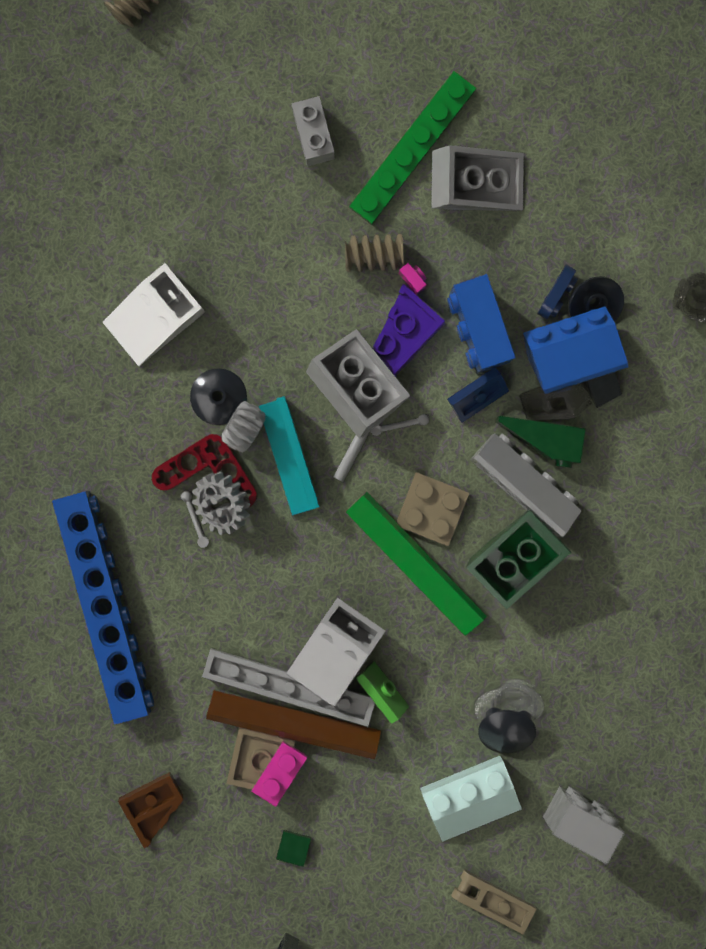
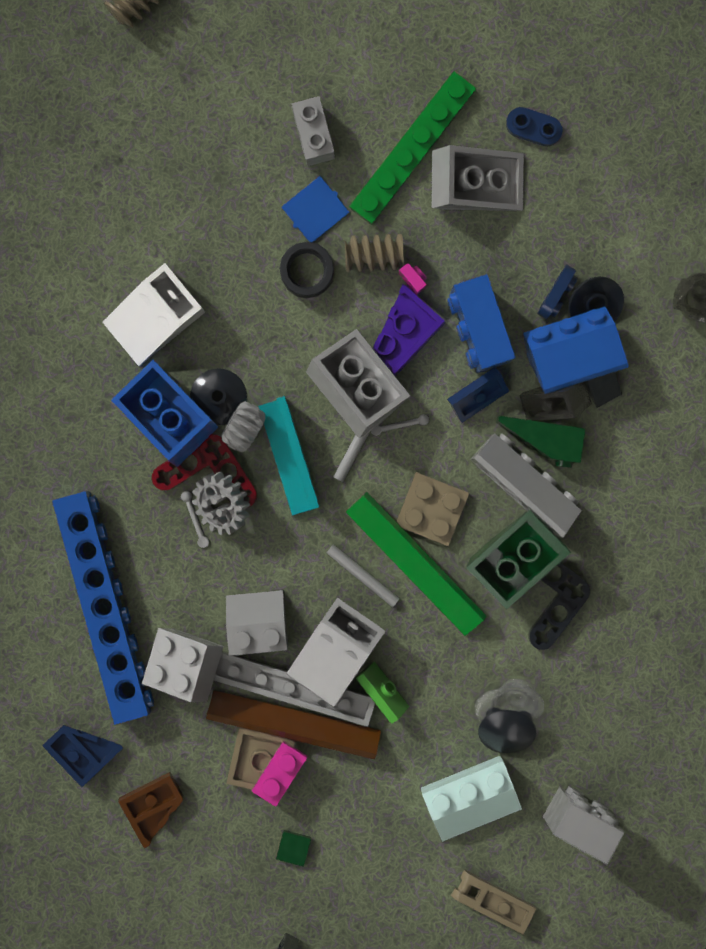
none -> dark blue wing [42,725,123,787]
none -> blue brick [111,360,218,467]
none -> light grey brick [142,628,224,702]
none -> light grey slope [226,590,288,656]
none -> black tyre [279,241,334,298]
none -> blue piece [281,176,350,243]
none -> light grey bar [326,544,399,607]
none -> dark blue plate [506,107,562,146]
none -> black beam [528,562,590,650]

